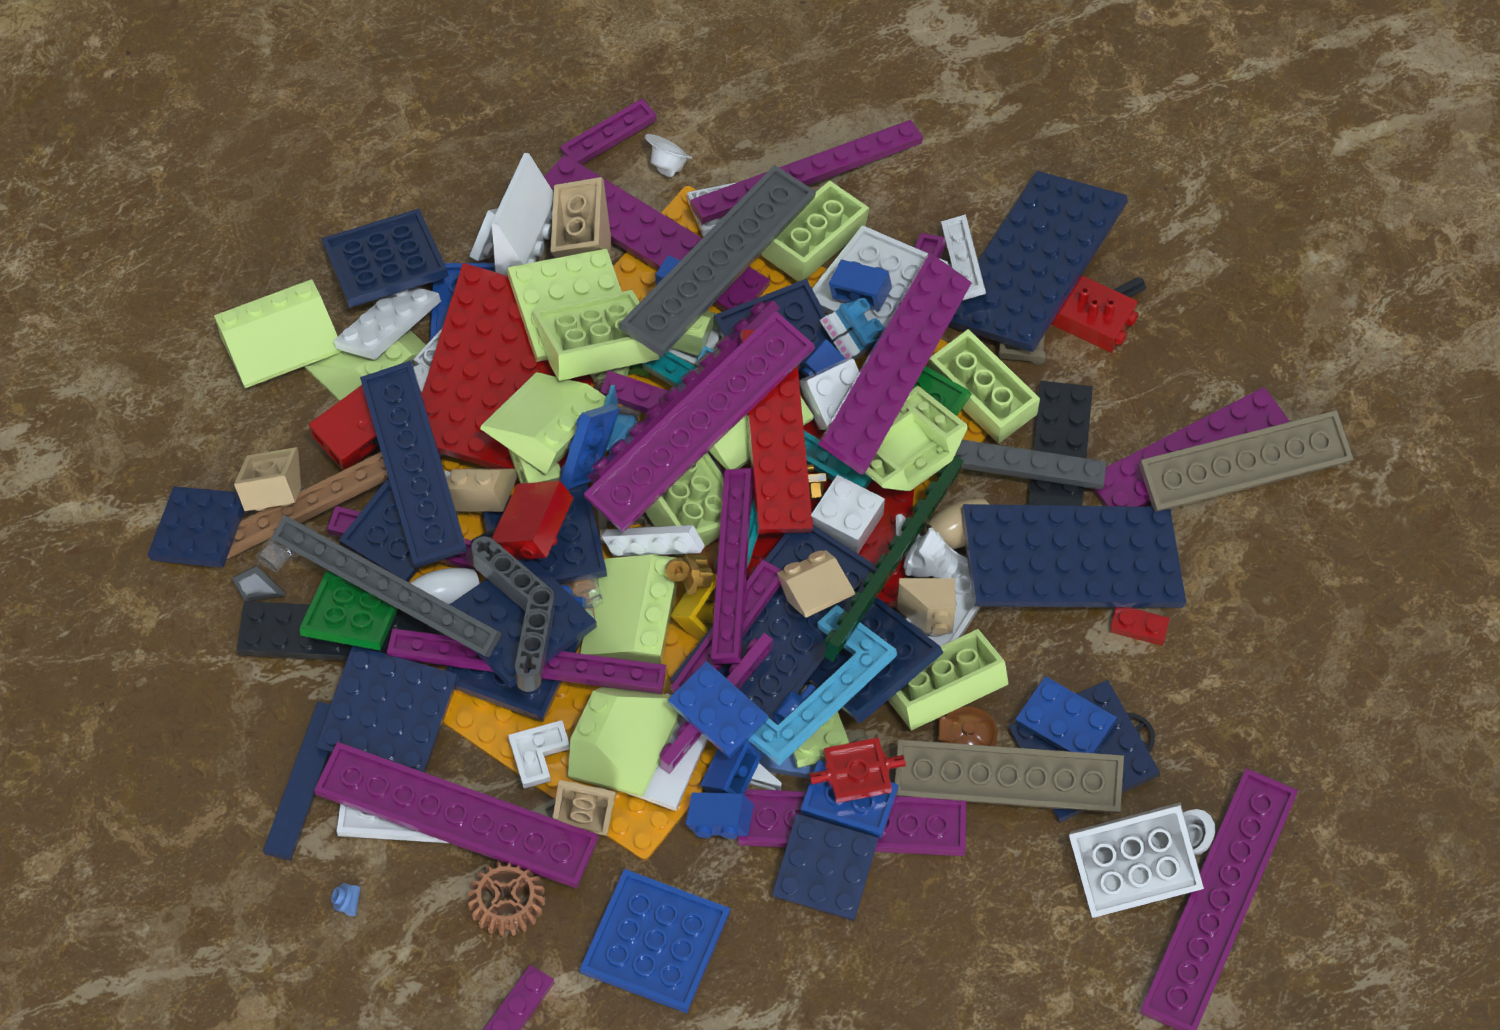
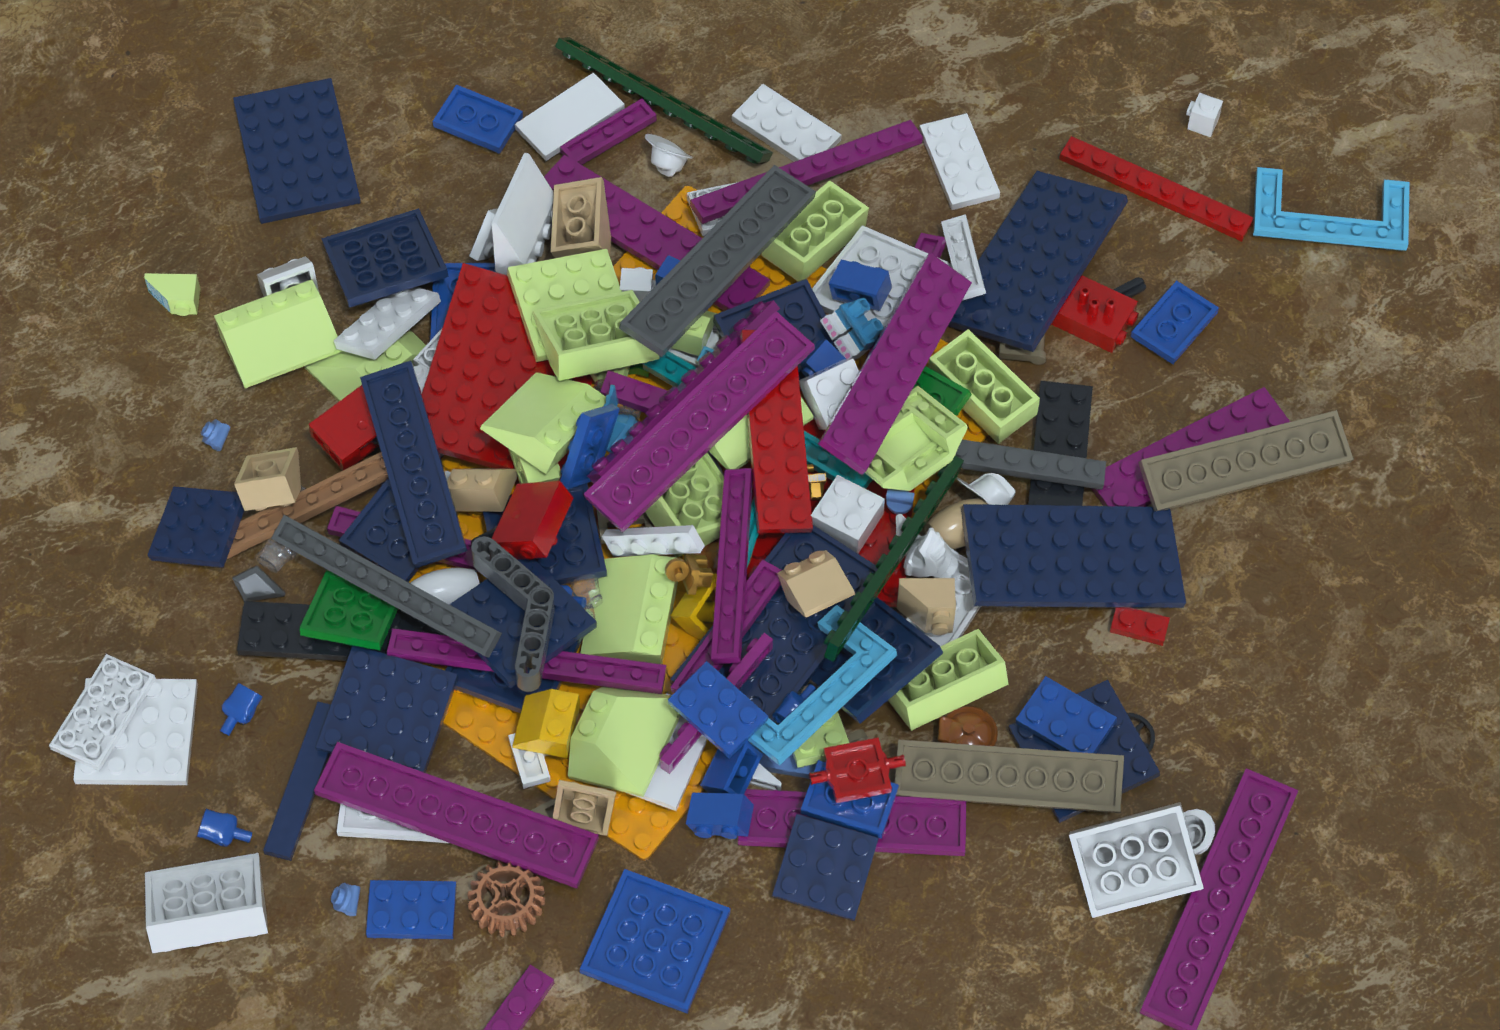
none -> white tile [49,654,156,771]
none -> white plate [73,678,198,785]
none -> yellowish green slope [144,273,200,316]
none -> white slope [145,853,268,953]
none -> blue piece [197,808,253,847]
none -> medium blue plate [201,419,230,451]
none -> blue piece [220,683,263,736]
none -> dark blue plate [233,78,361,224]
none -> white slope [257,256,319,297]
none -> blue plate [366,880,457,939]
none -> blue plate [433,85,523,154]
none -> yellow slope [513,689,580,758]
none -> white tile [515,72,625,161]
none -> dark green plate [555,37,773,164]
none -> white brick [620,267,656,302]
none -> white plate [732,84,841,162]
none -> medium blue plate [886,489,915,514]
none -> white plate [919,113,1000,210]
none -> white piece [956,473,1016,505]
none -> red plate [1059,136,1254,242]
none -> blue plate [1131,280,1219,364]
none -> white brick [1186,93,1223,137]
none -> medium azure plate [1253,167,1410,251]

